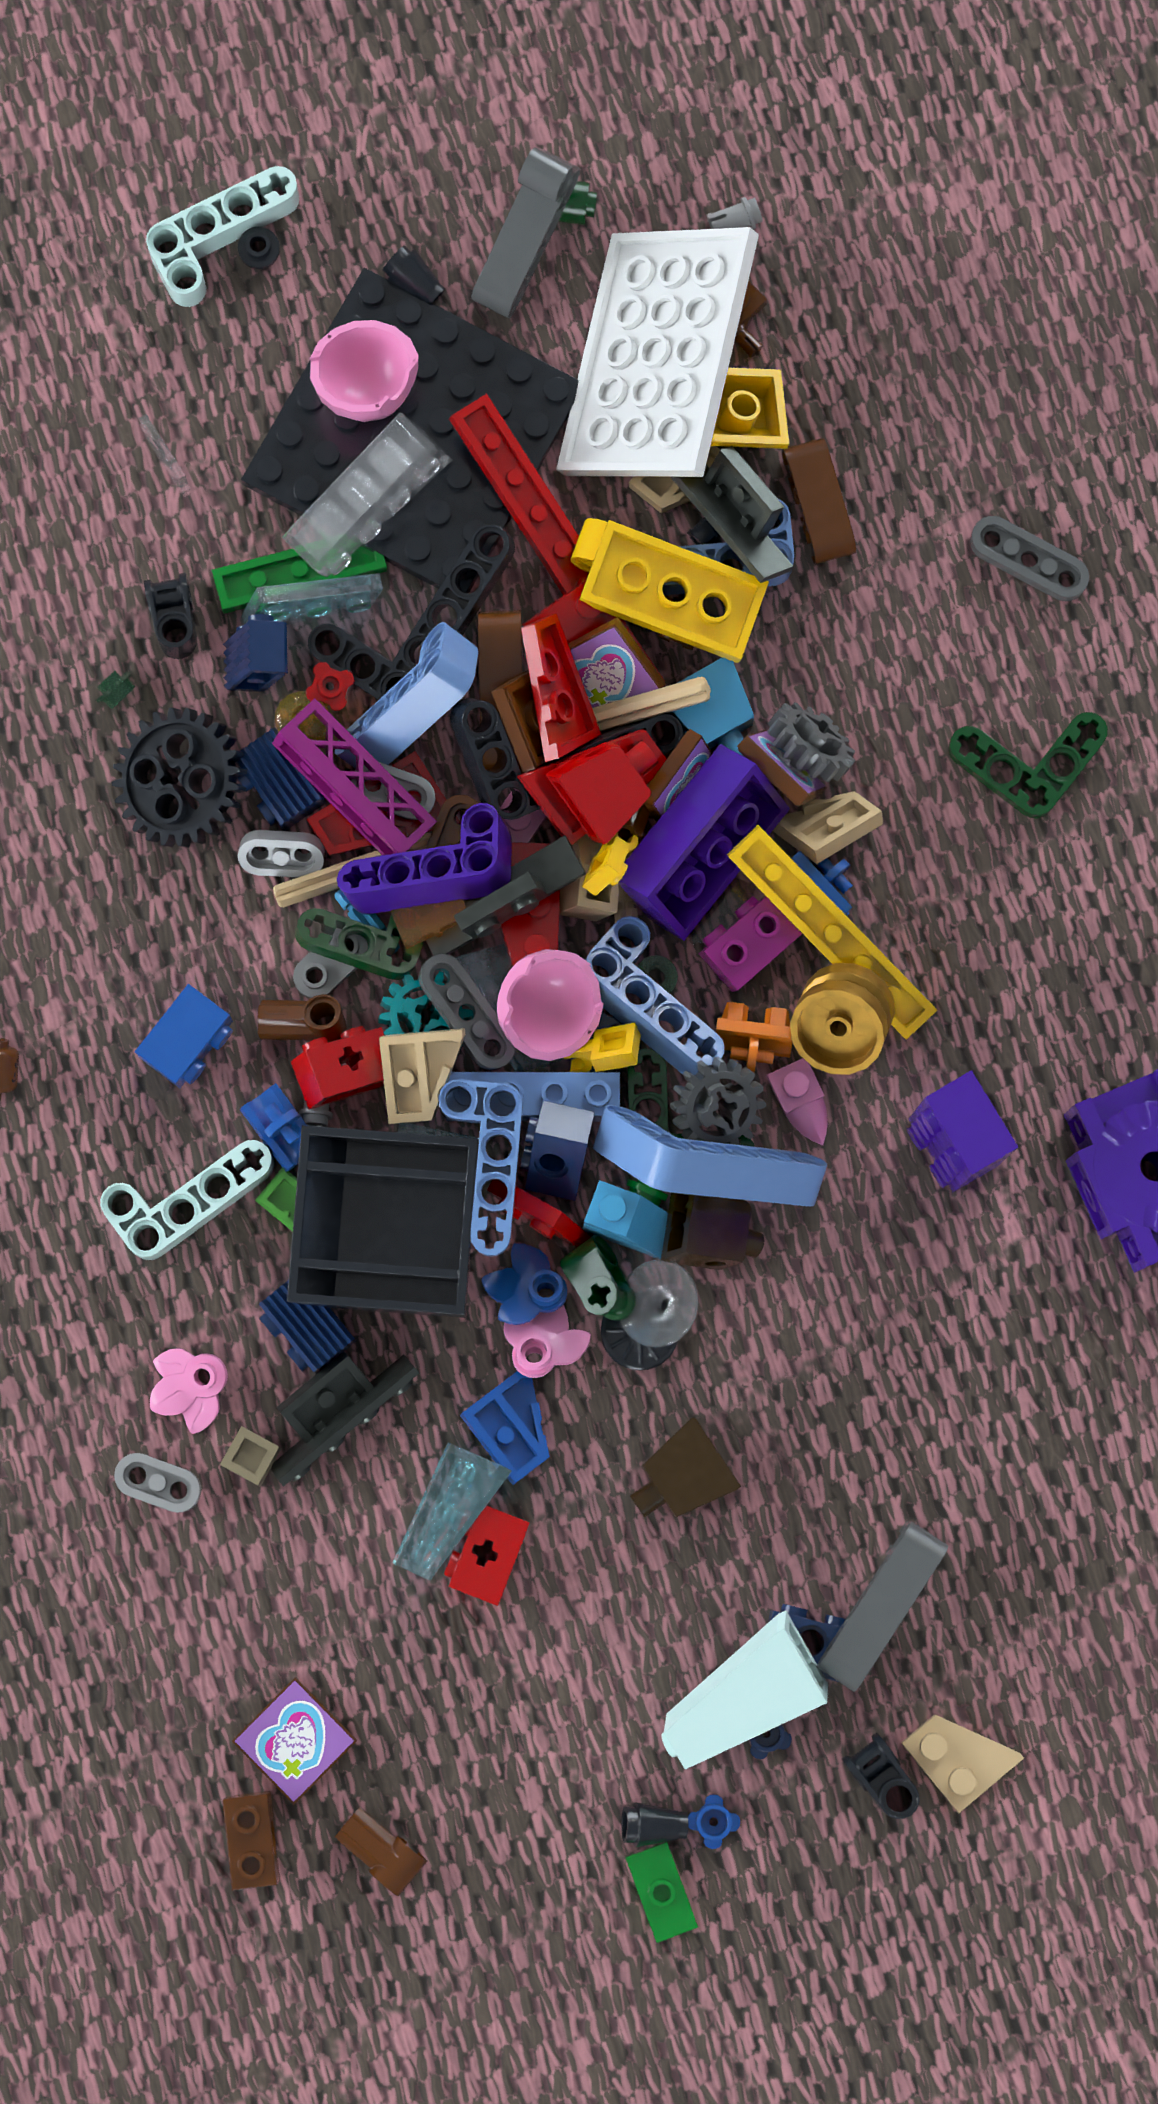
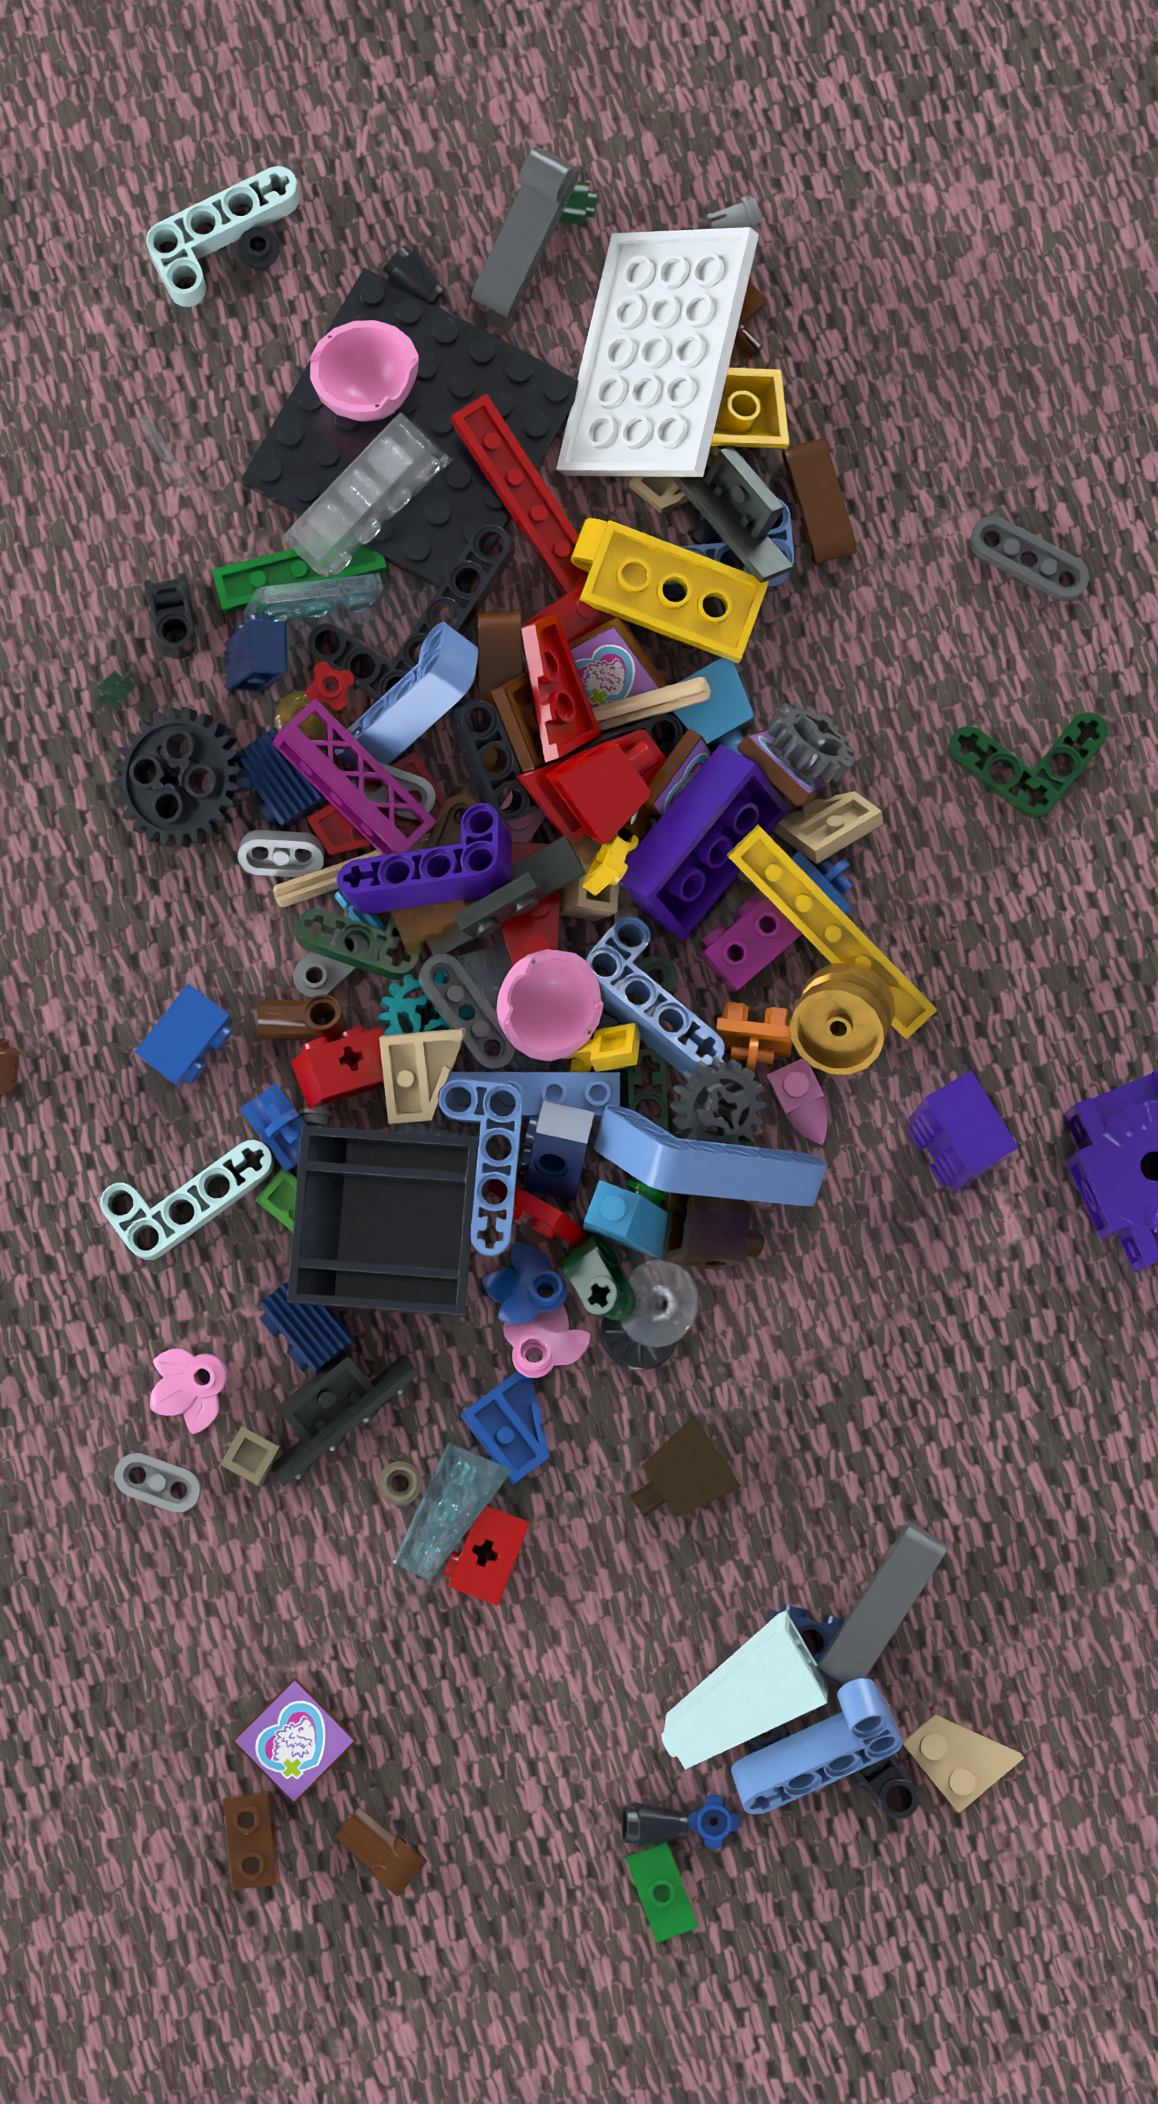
none -> dark tan plate [378,1461,422,1505]
none -> medium blue beam [731,1678,903,1815]

